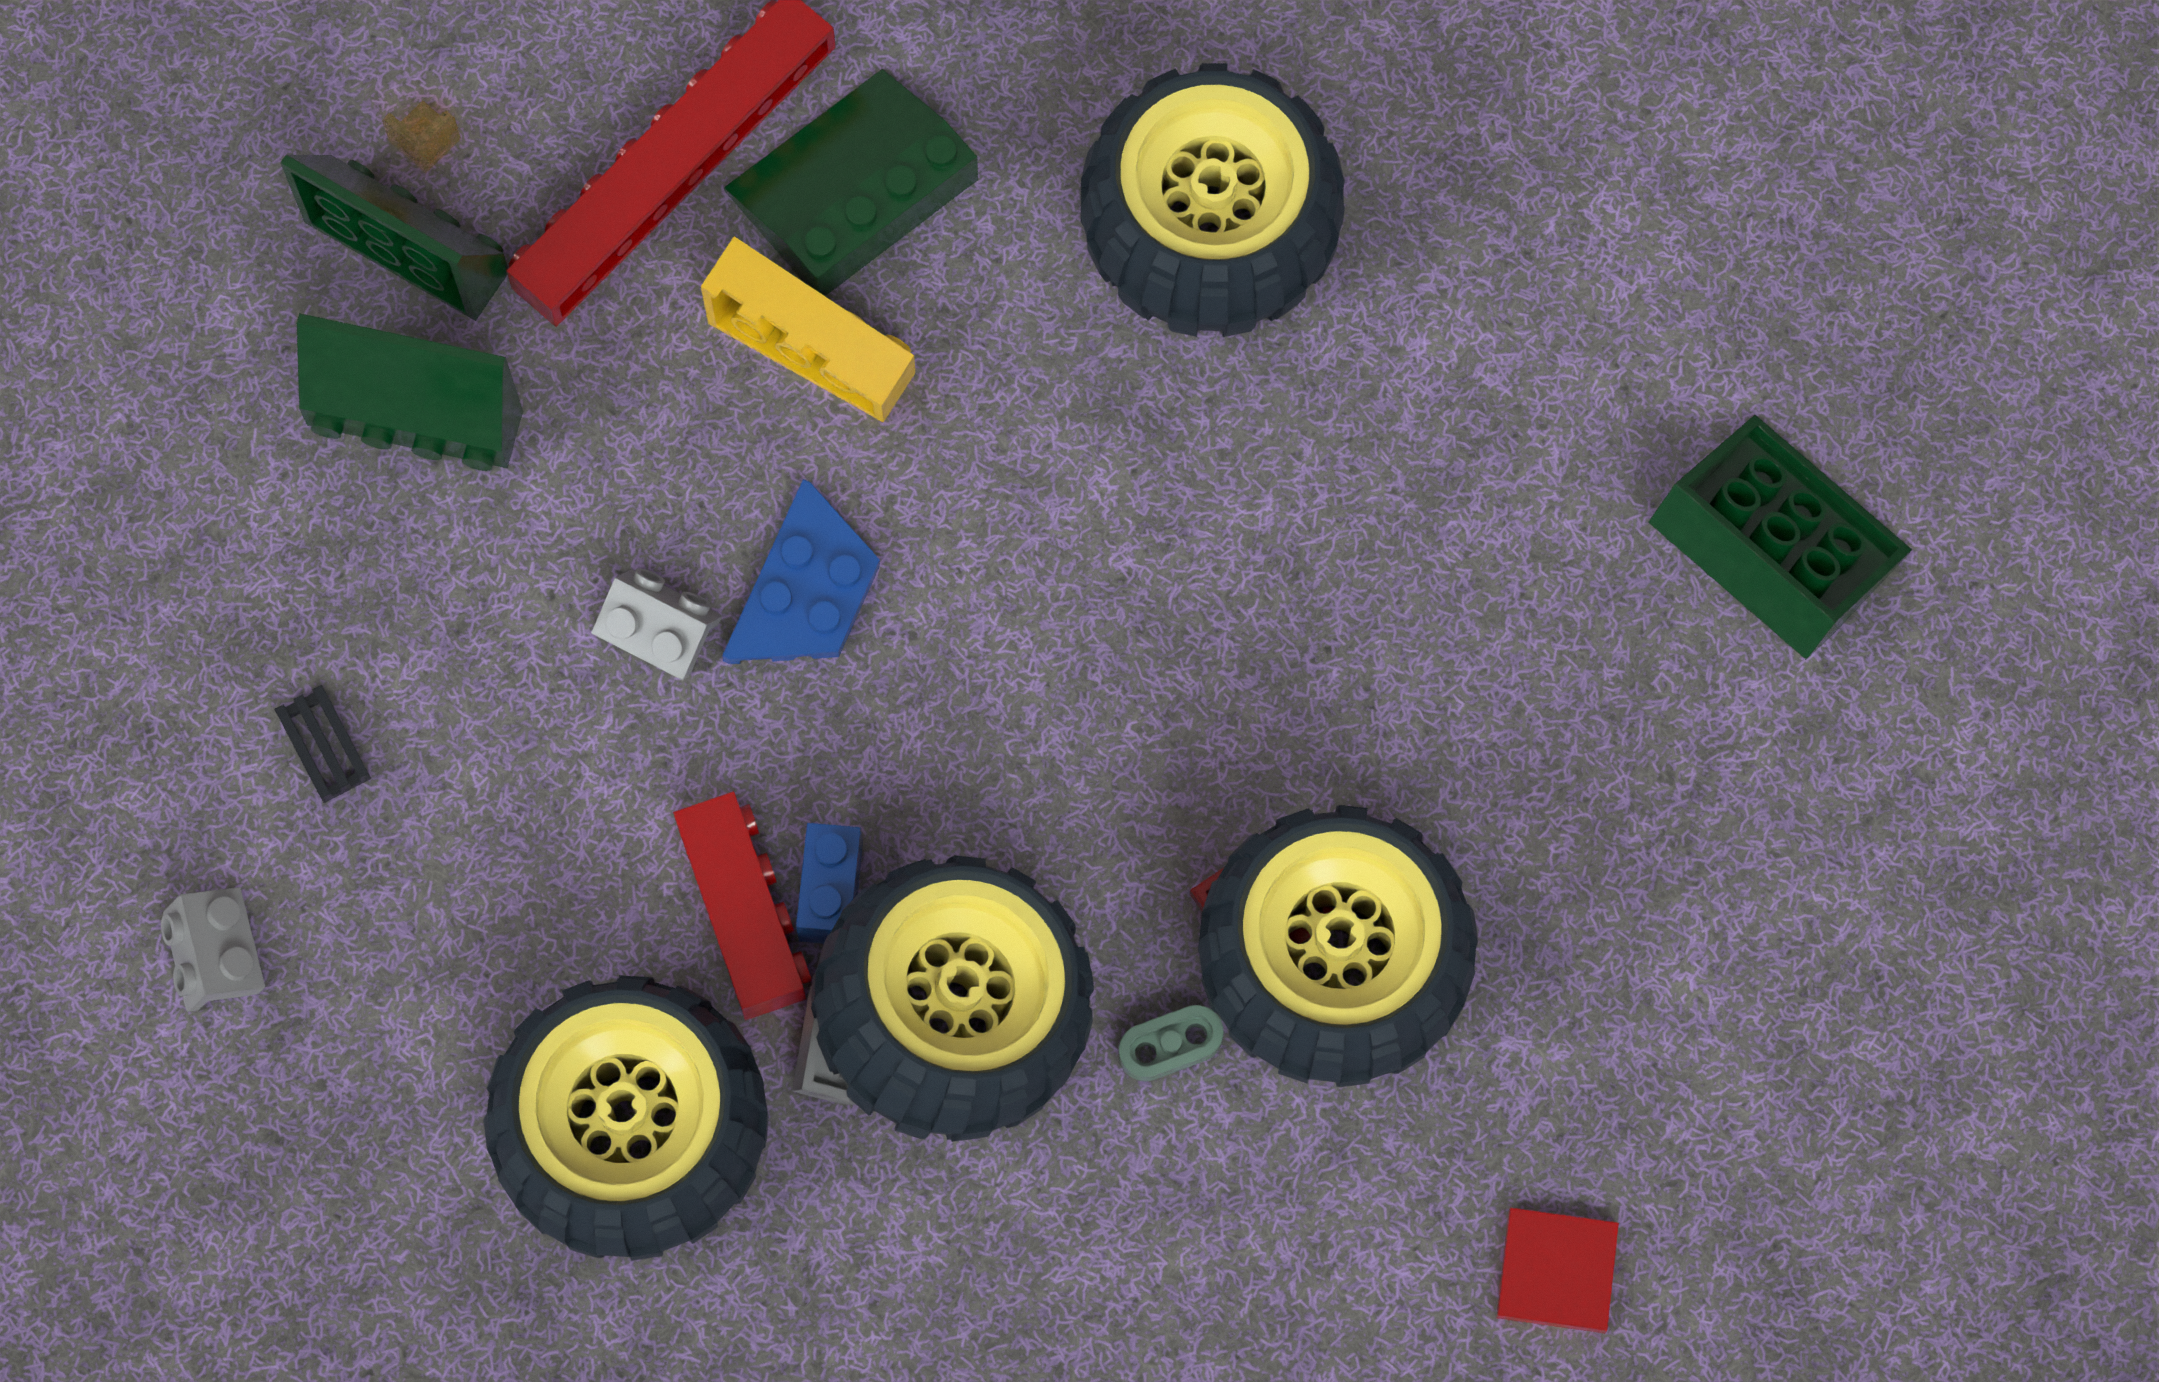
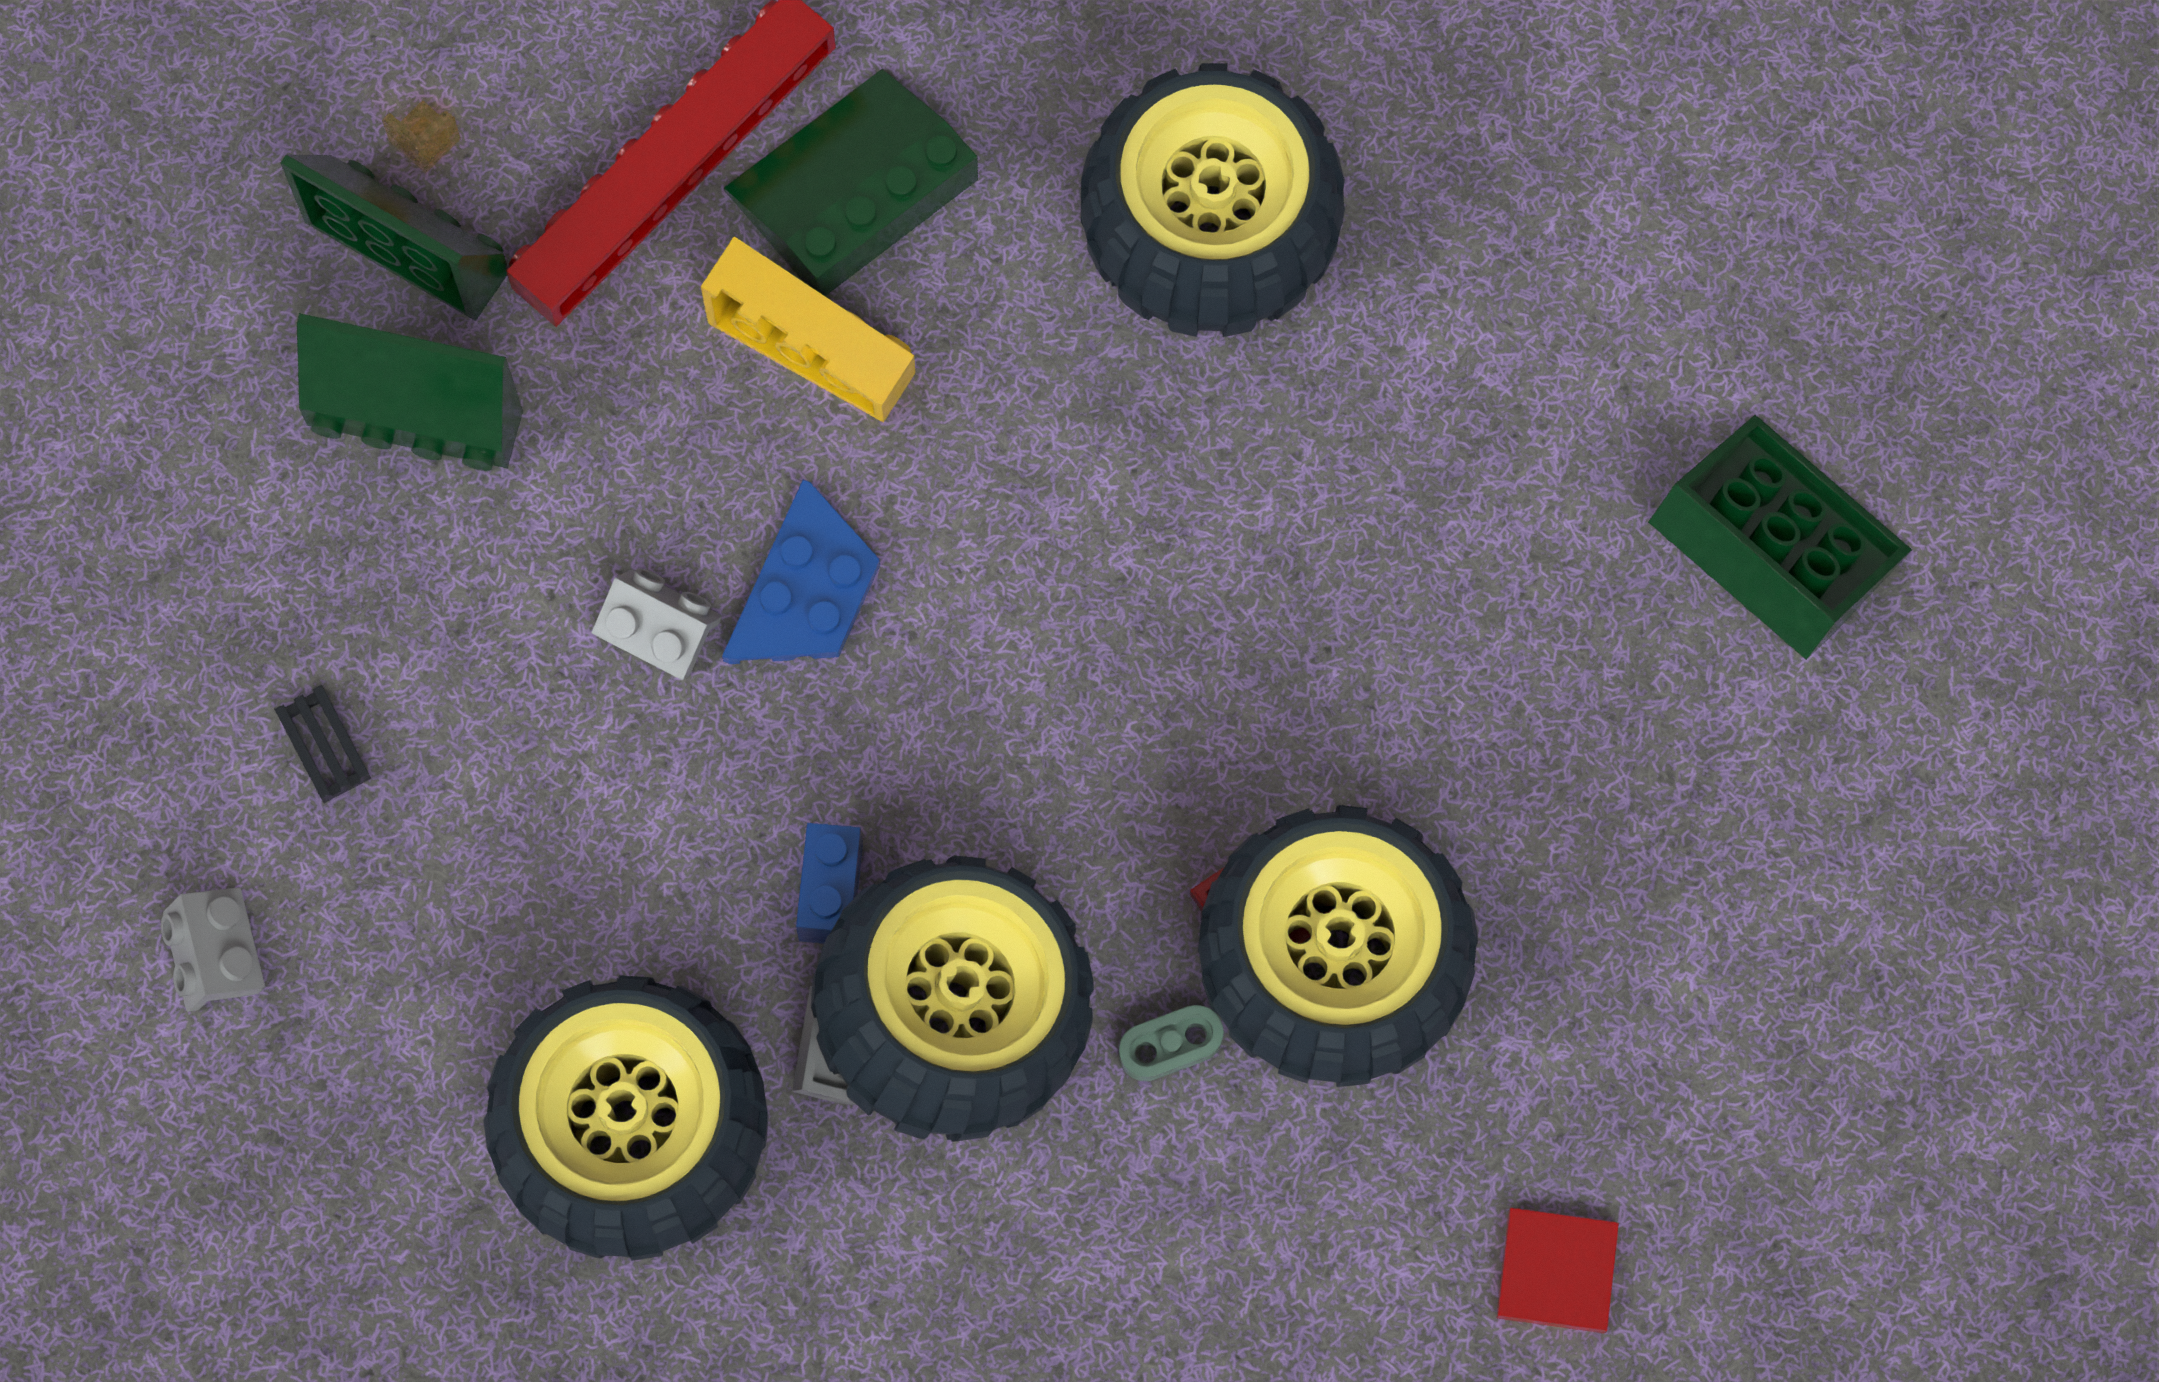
red brick [673,791,812,1021] -> none

